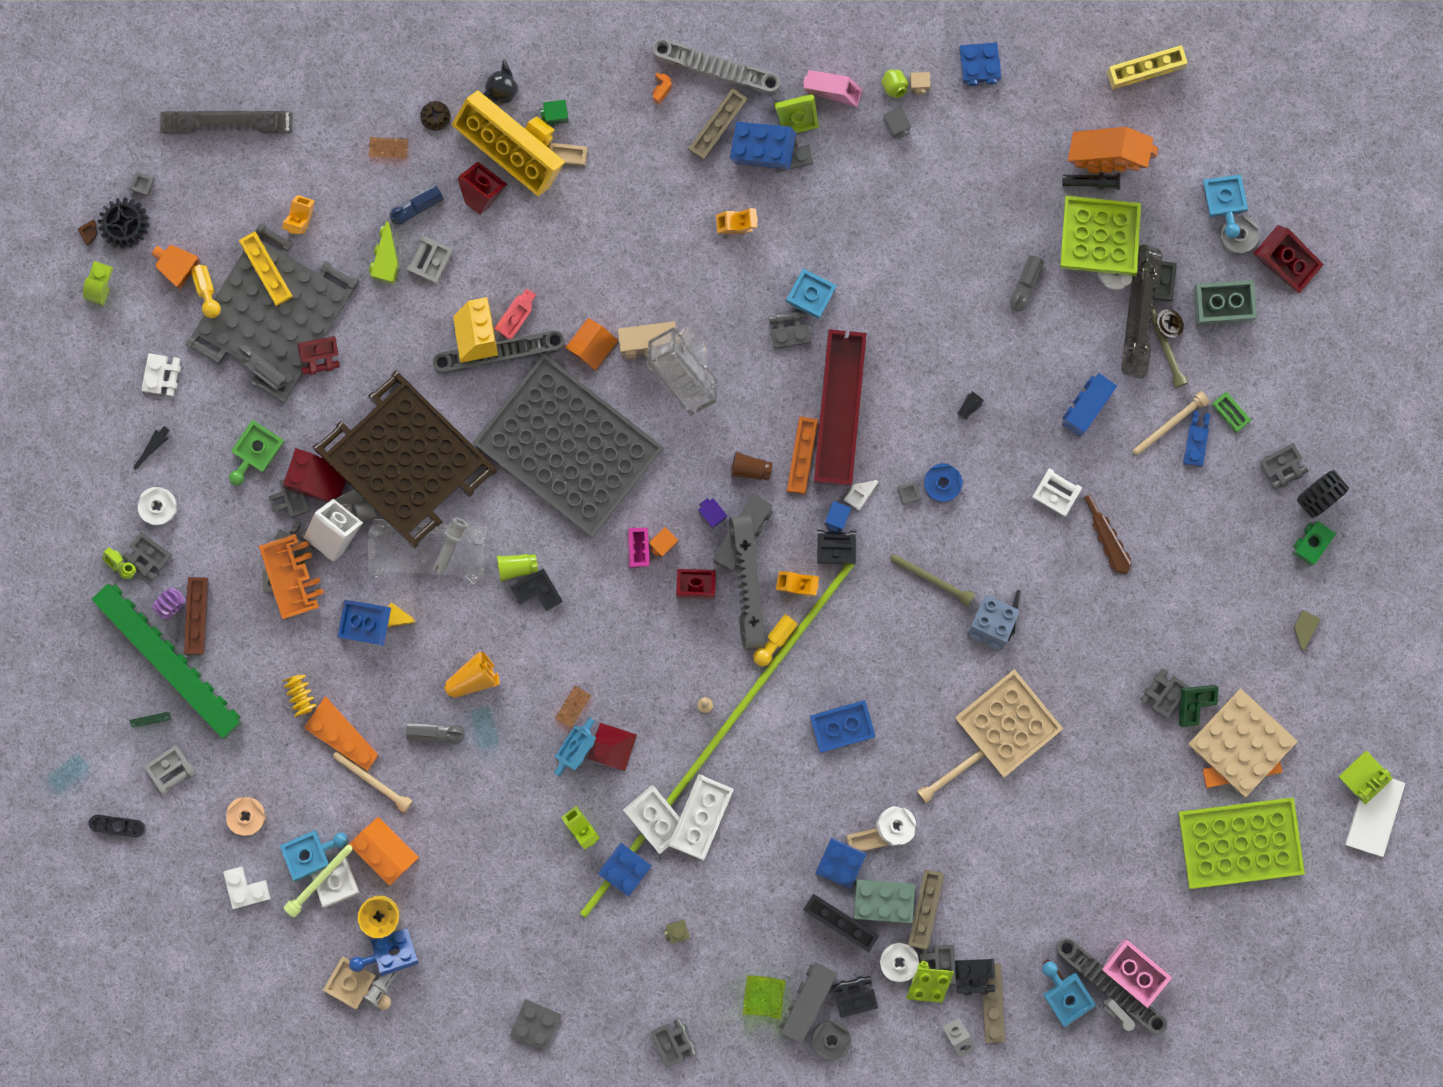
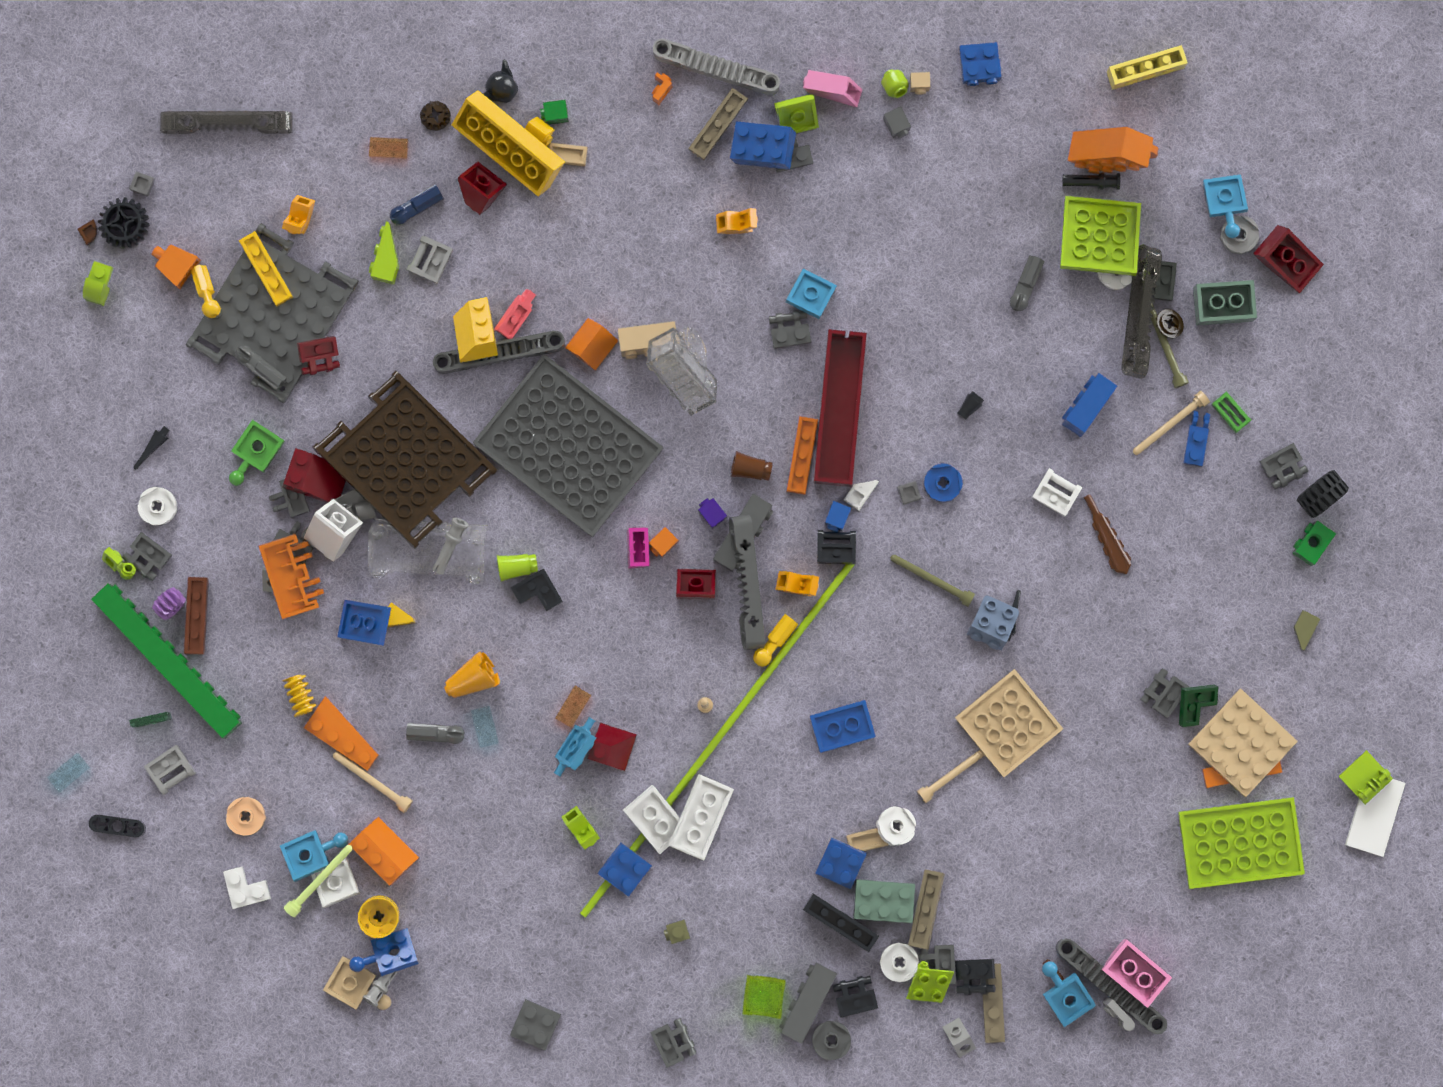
white plate [141,353,181,396] -> none

